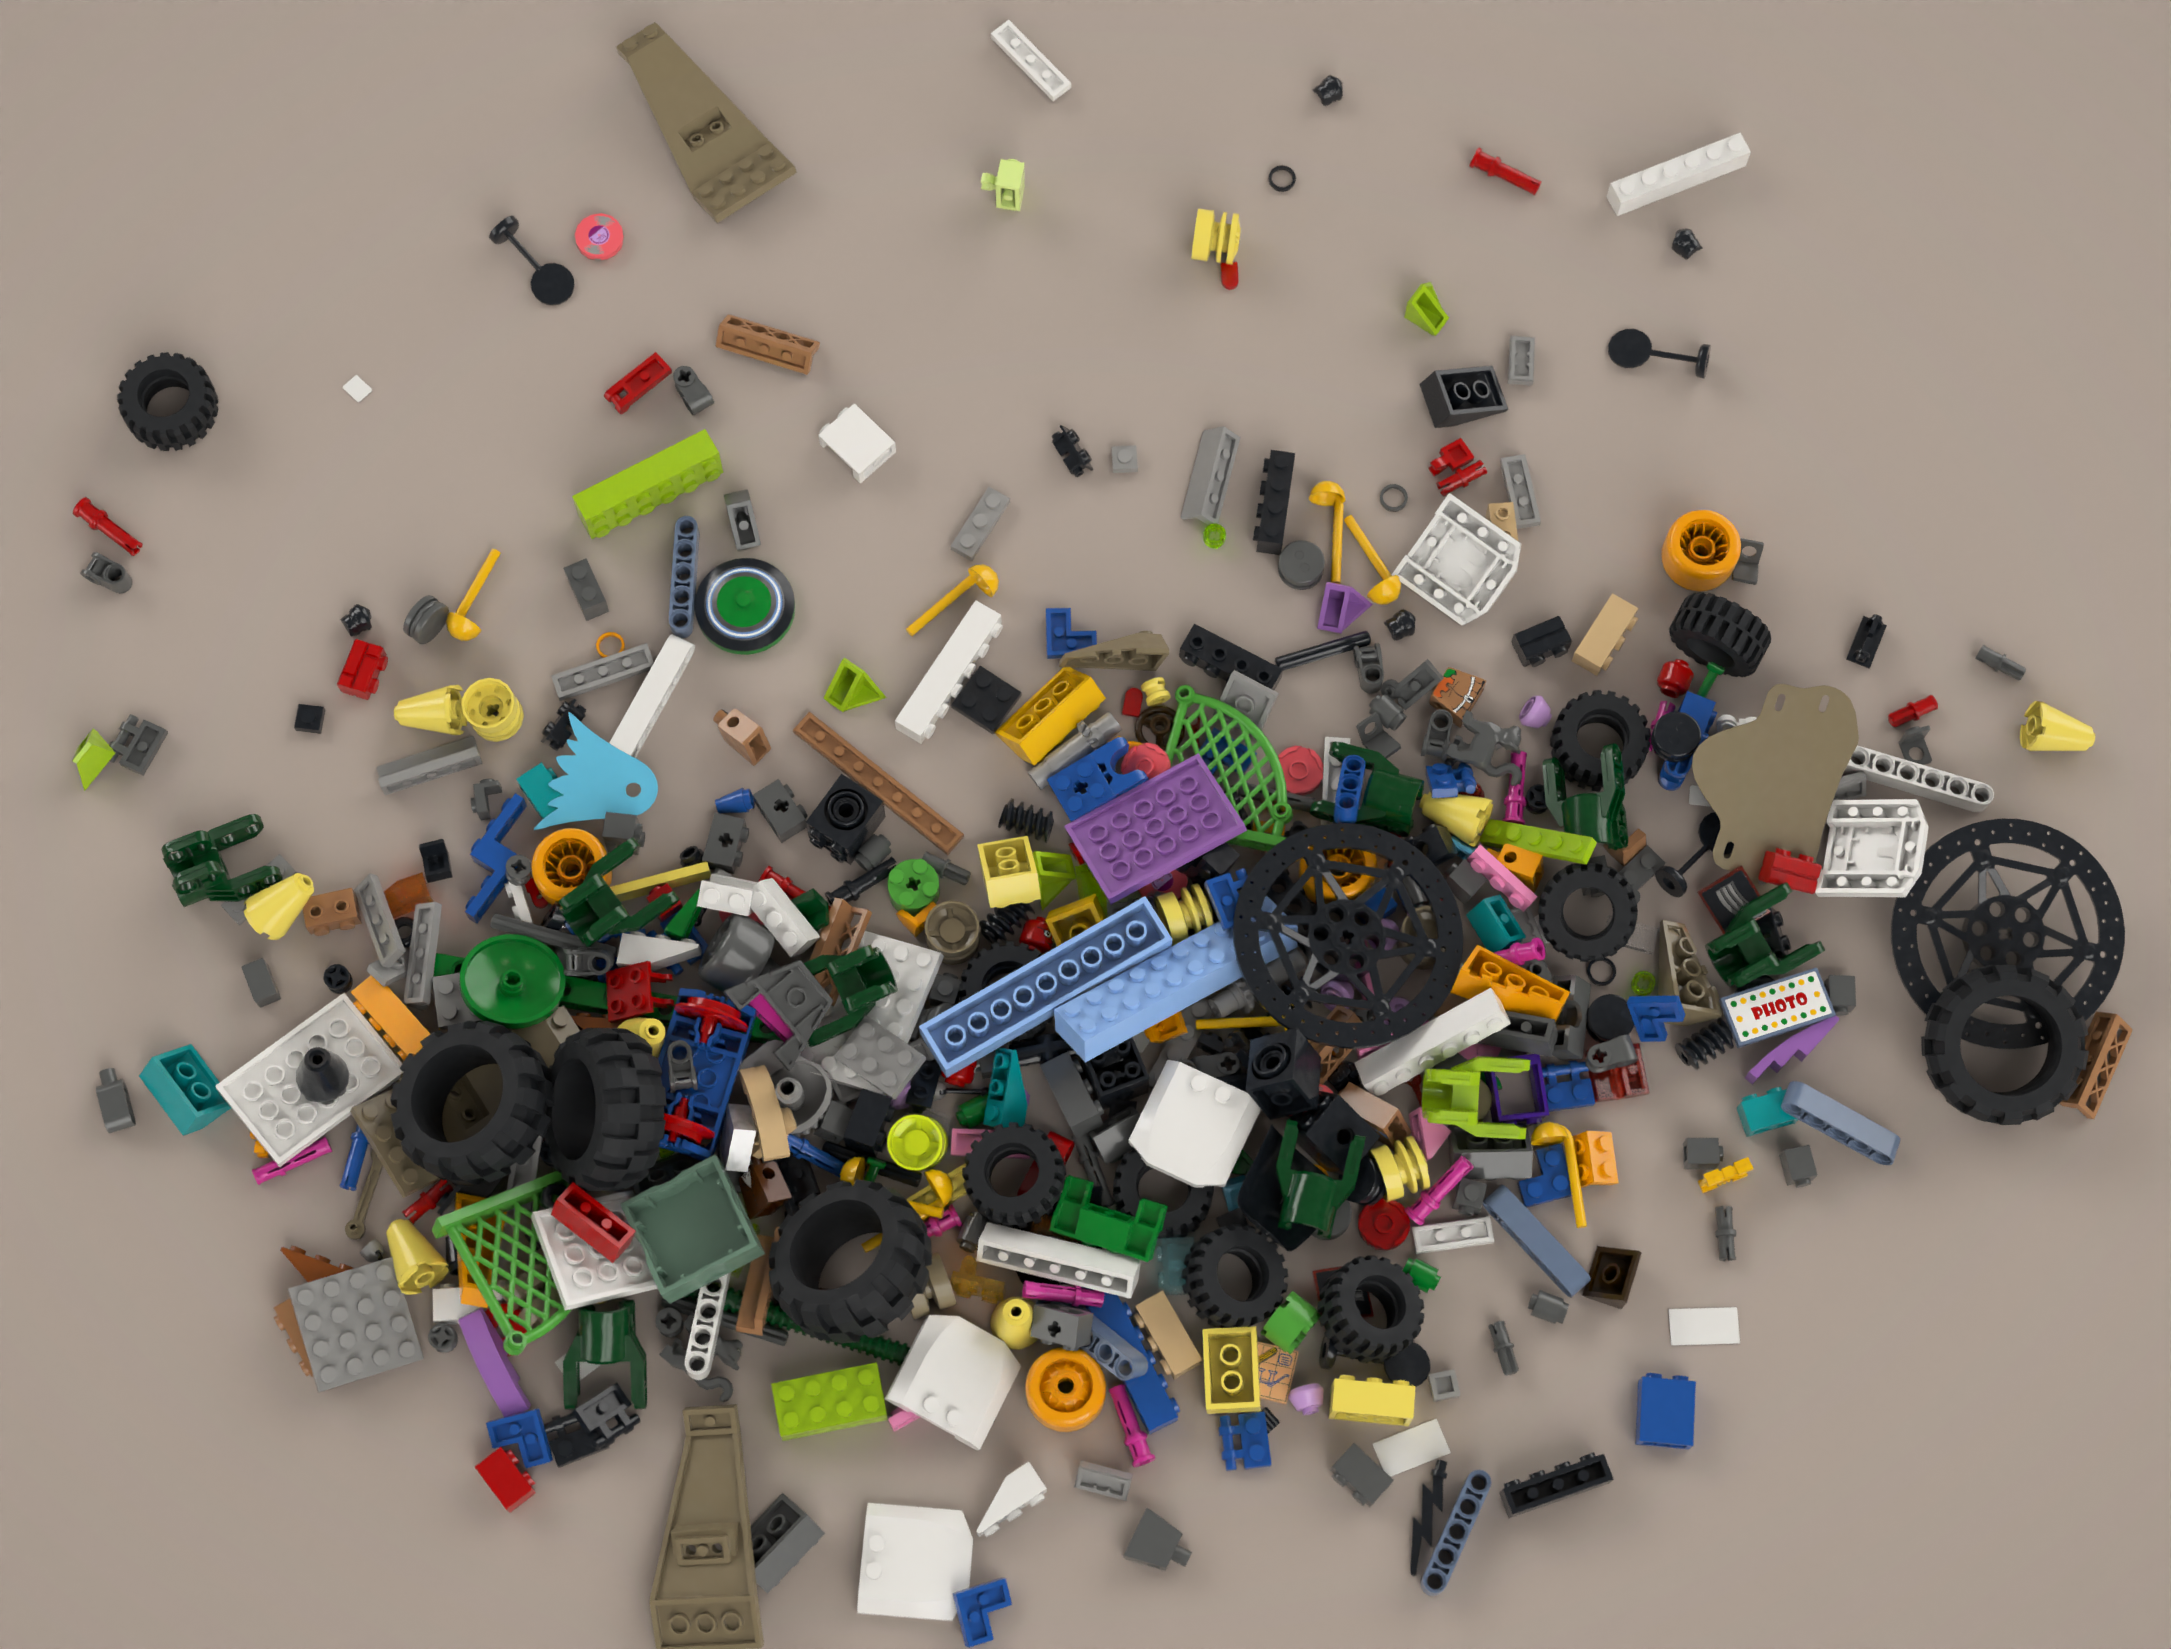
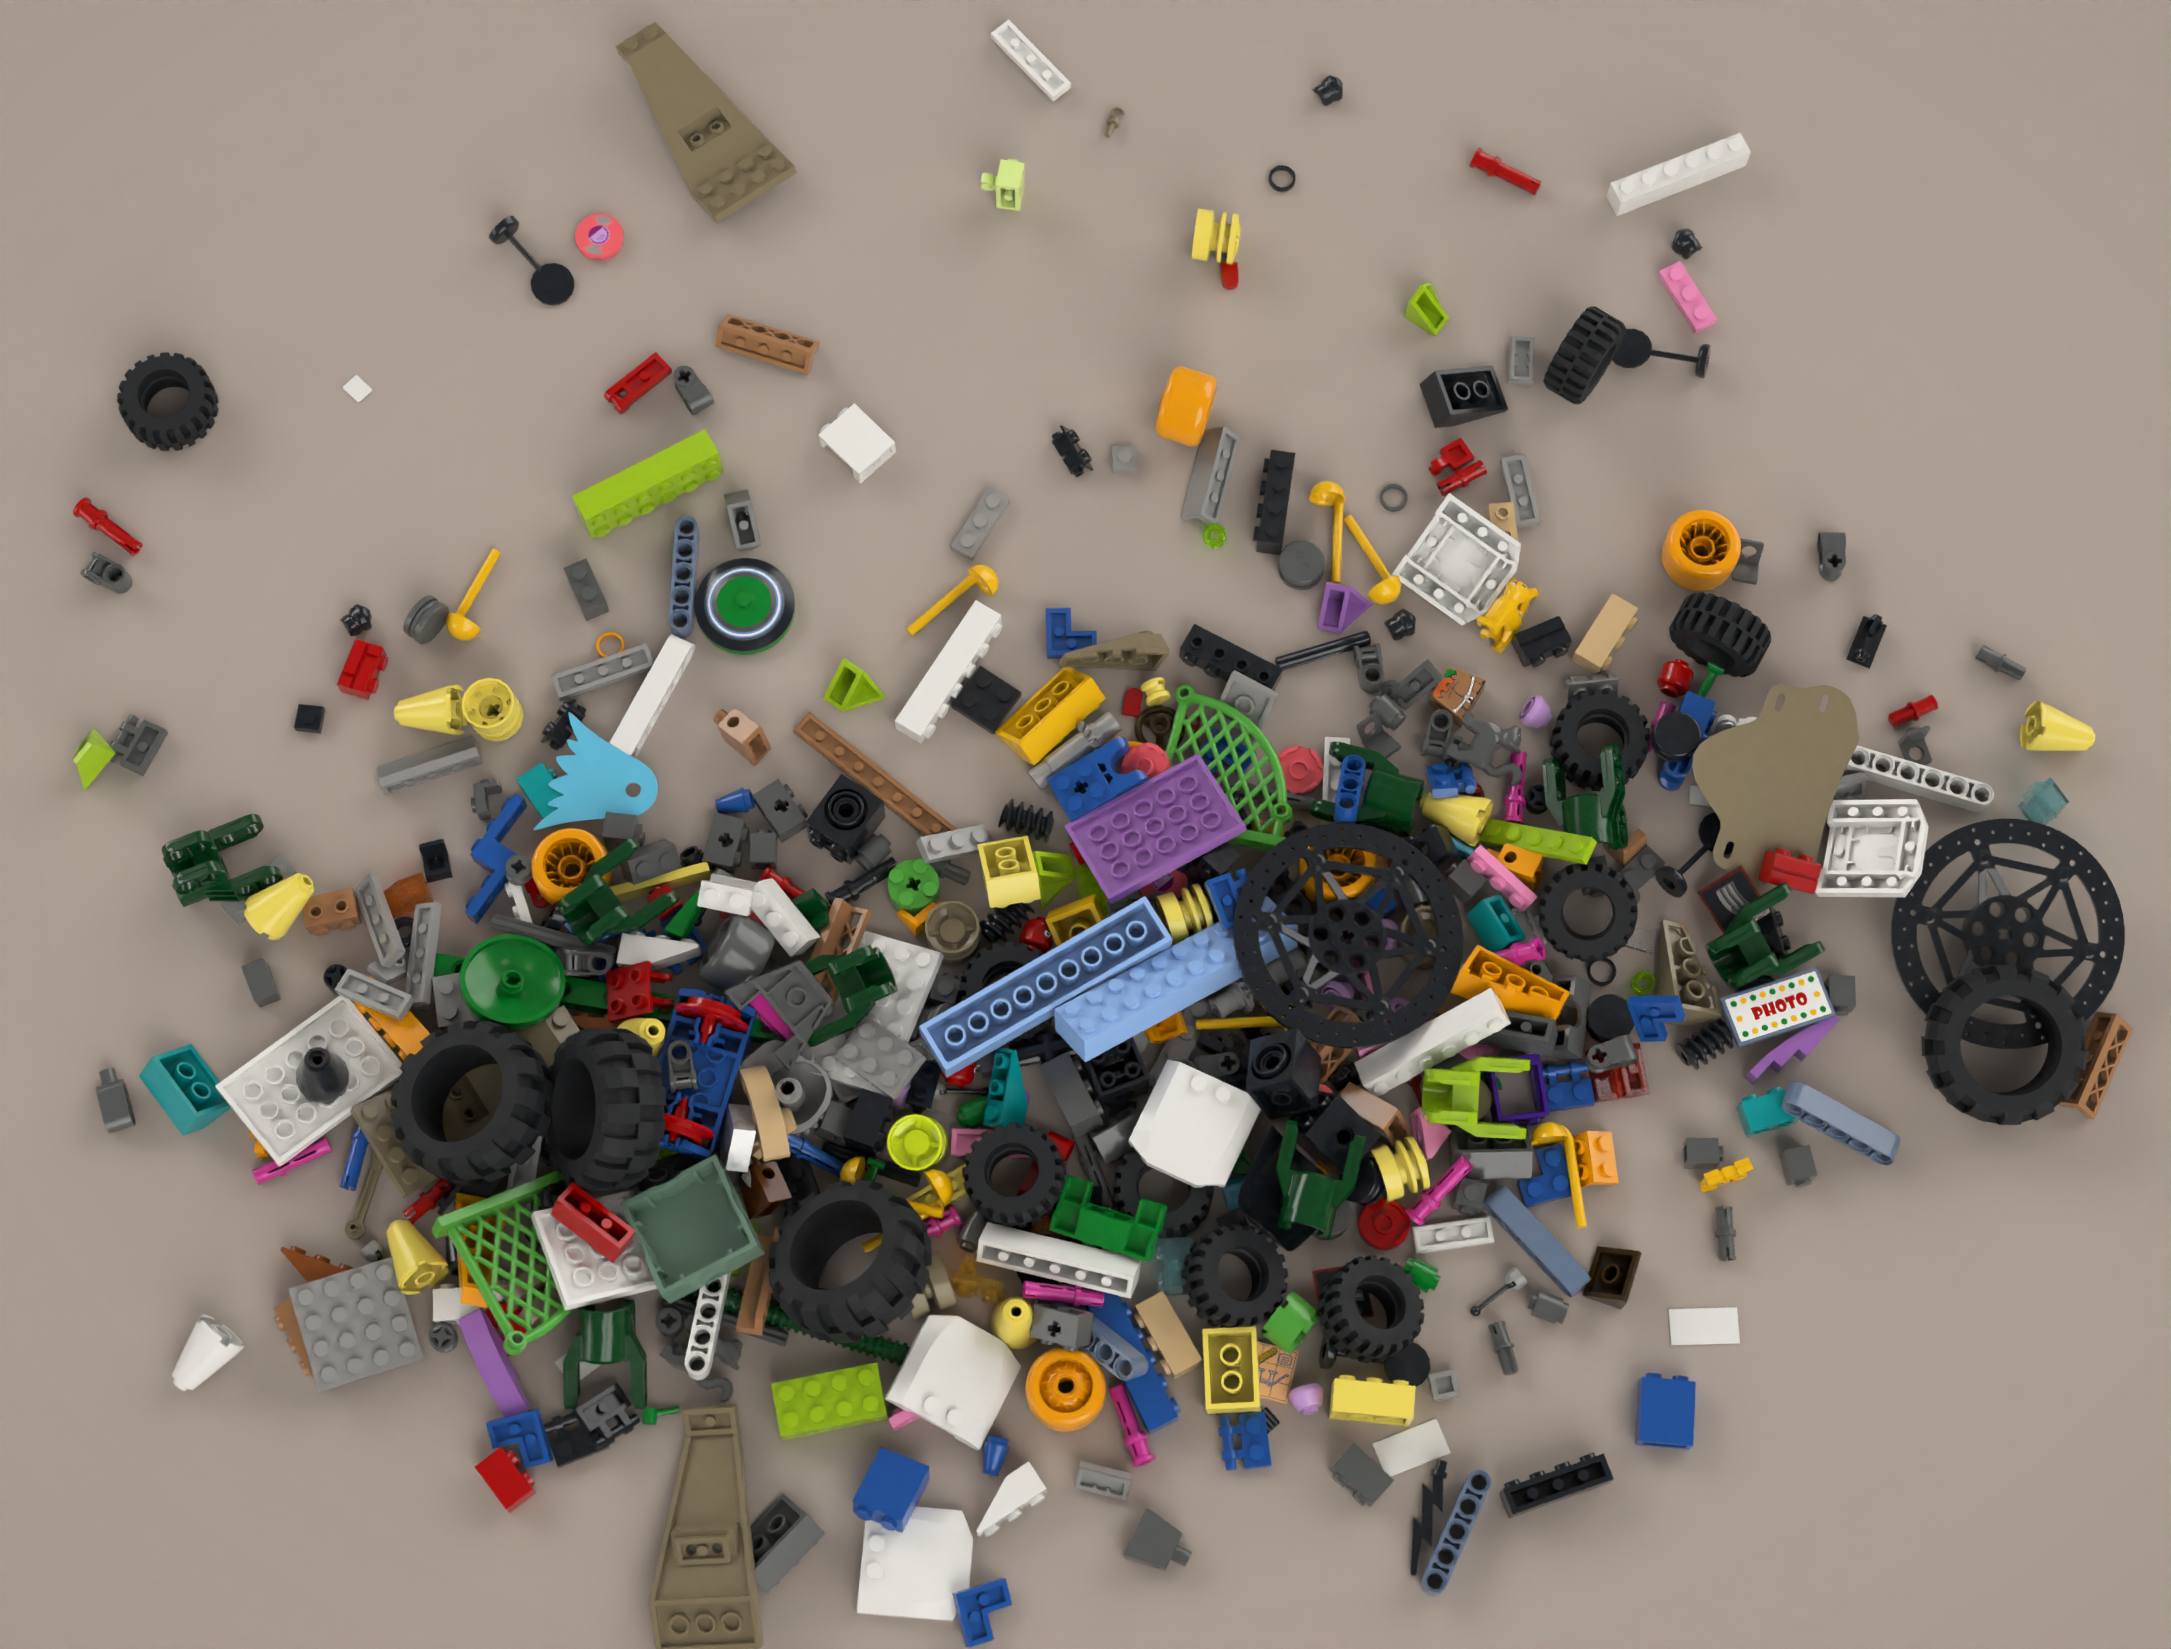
none -> white cone [172,1314,244,1391]
none -> light grey plate [335,968,415,1022]
none -> dark grey brick [620,839,681,885]
none -> green hand [642,1406,680,1425]
none -> dark grey brick [749,829,778,870]
none -> blue brick [853,1447,930,1533]
none -> light grey plate [916,824,991,864]
none -> blue cone [982,1435,1010,1476]
none -> dark tan hand [1105,107,1125,138]
none -> light orange wheel [1155,366,1217,446]
none -> hinge [1470,1267,1528,1316]
none -> yellow animal [1476,578,1539,654]
none -> black tyre [1543,306,1626,404]
none -> light grey hinge [1565,672,1619,702]
none -> bright pink plate [1658,261,1717,333]
none -> dark grey piece [1817,532,1846,581]
none -> clear light blue brick [2018,778,2069,825]

